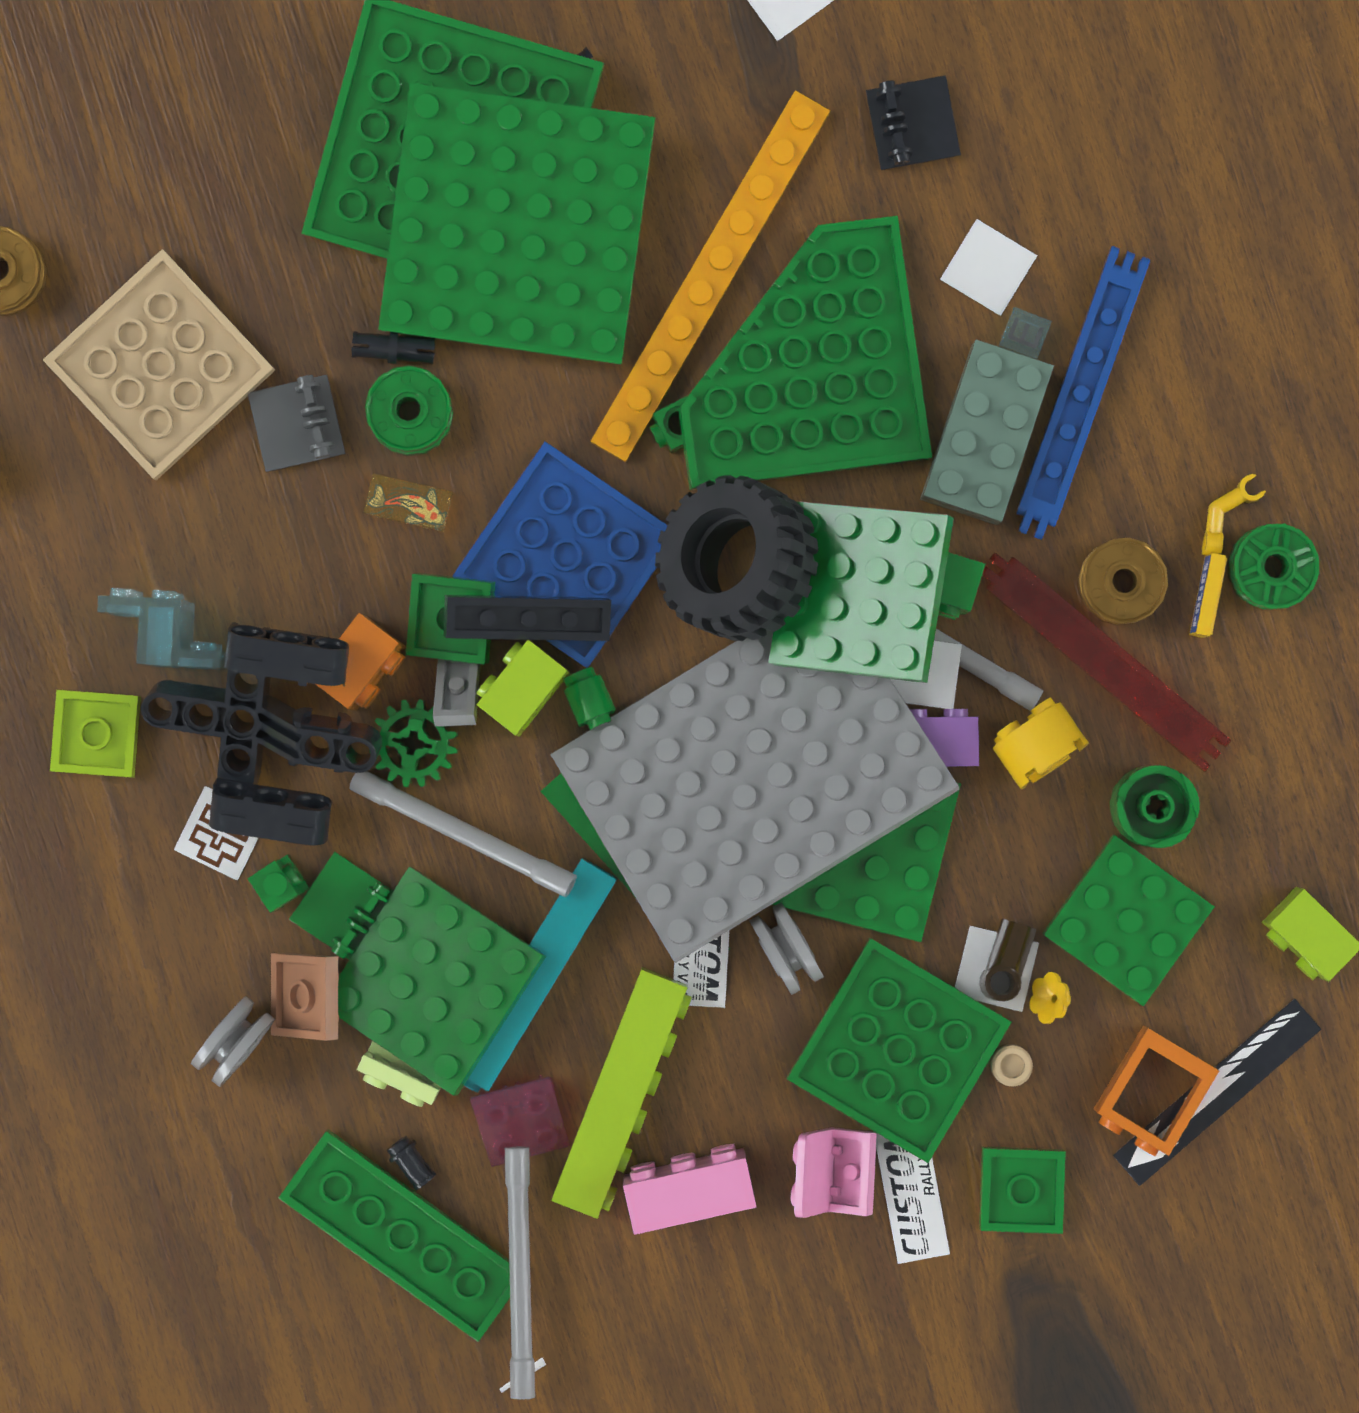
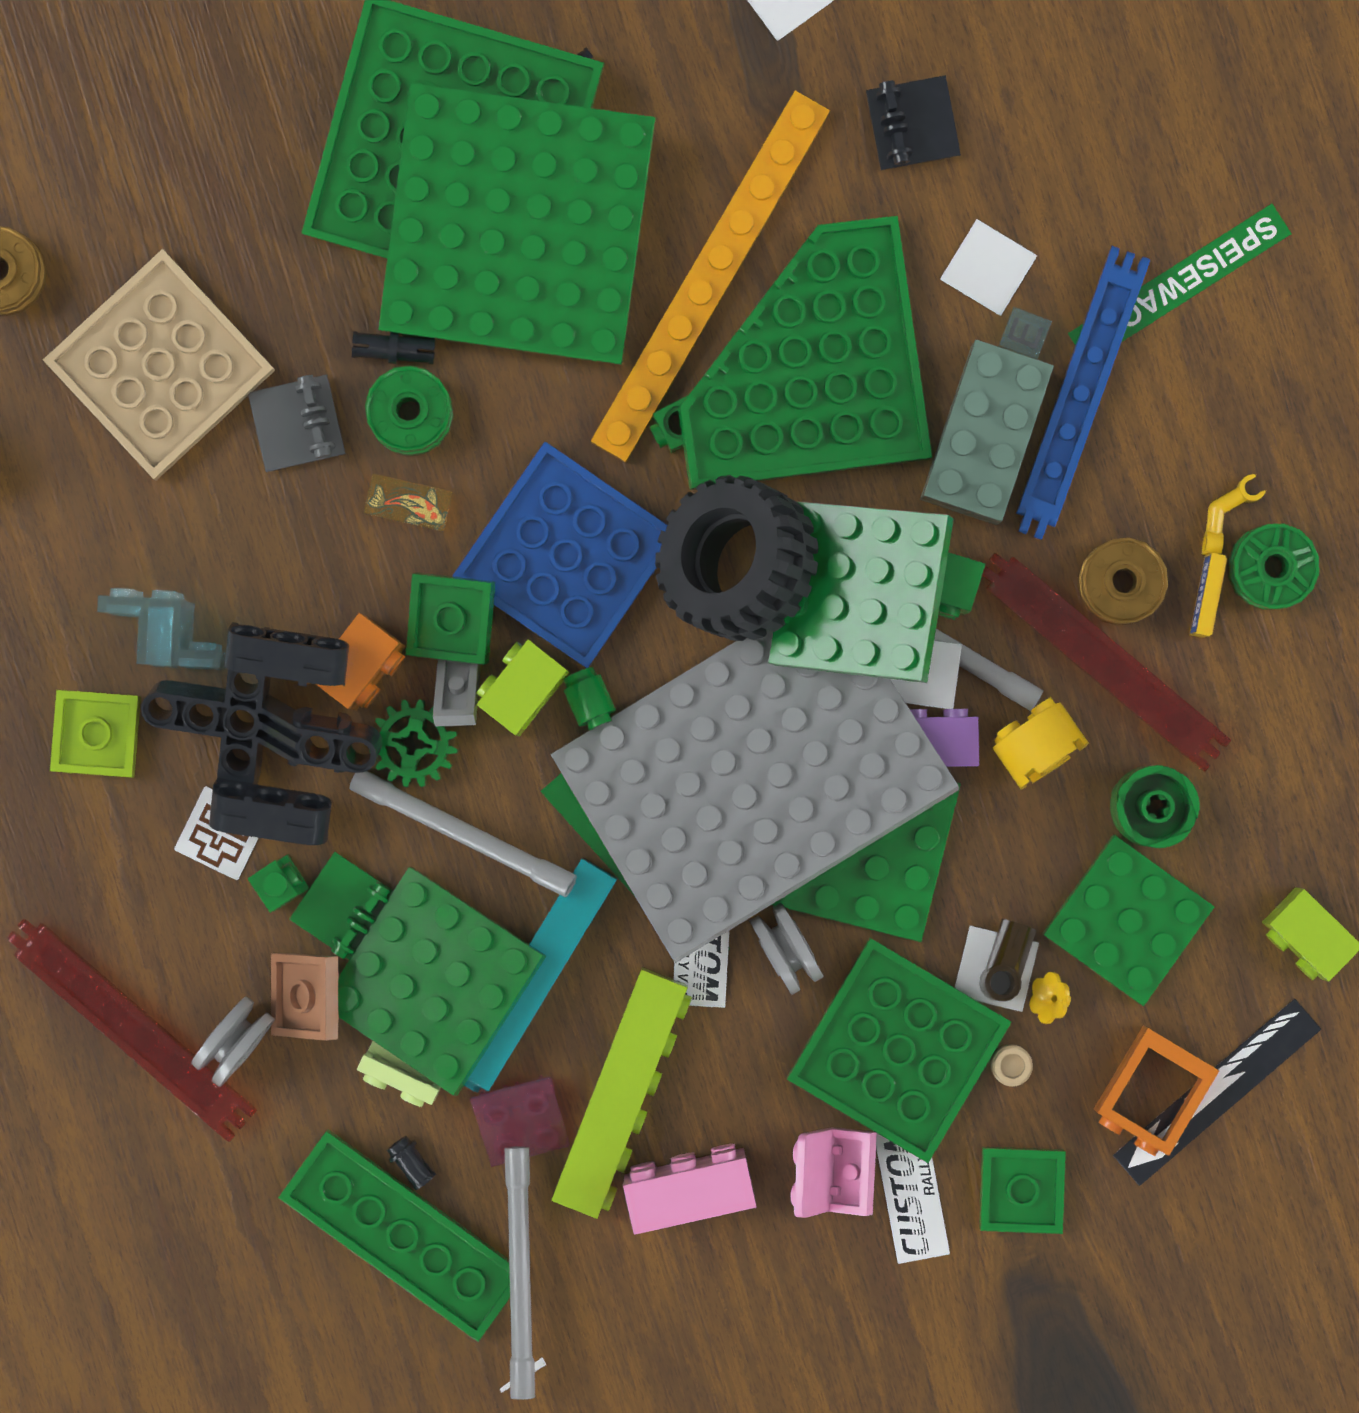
black plate [444,595,611,641] -> none
none -> clear red hinge [7,919,257,1142]
none -> green sticker [1068,204,1292,345]

